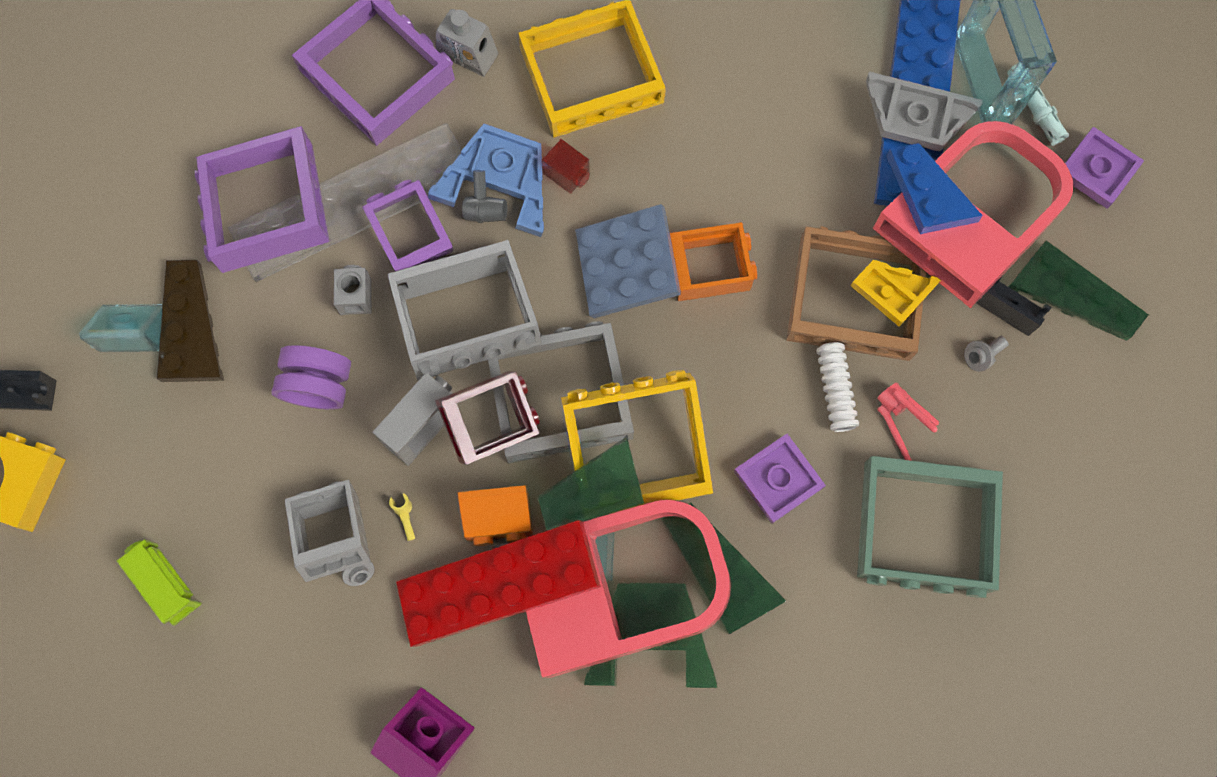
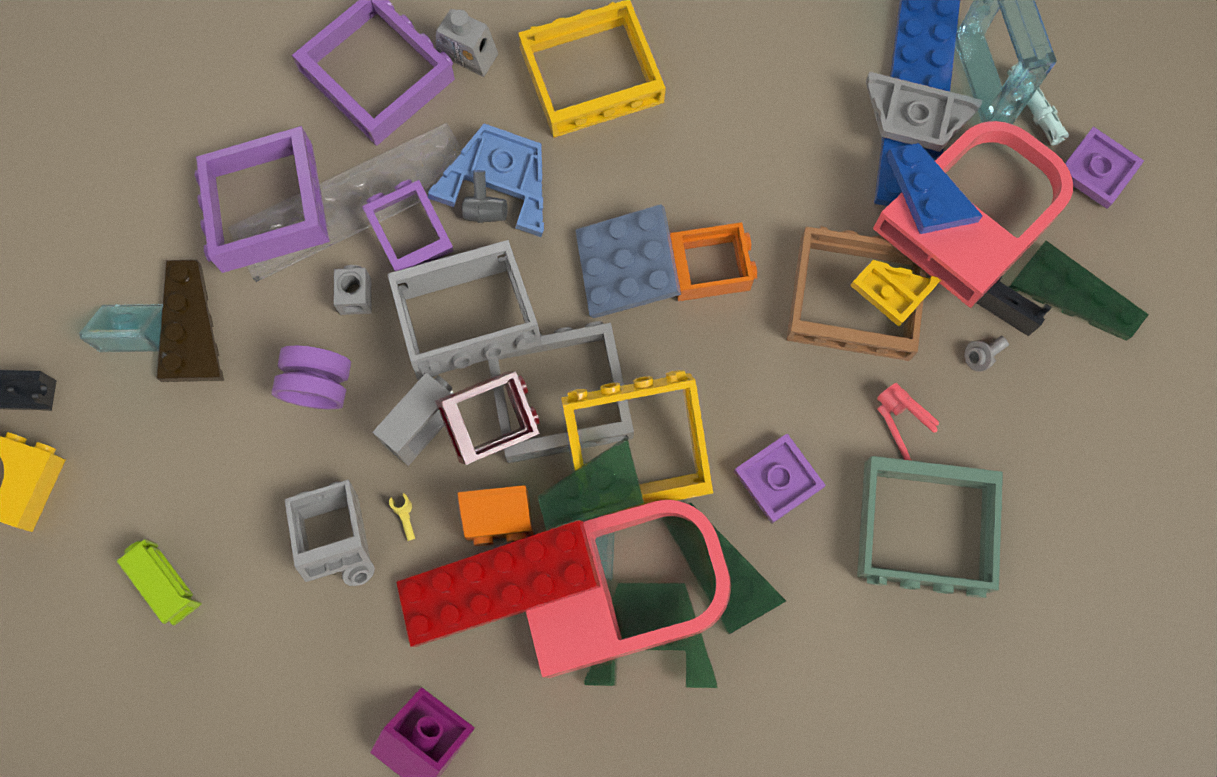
clear red brick [542,139,590,194] -> none
white piece [816,342,859,432] -> none

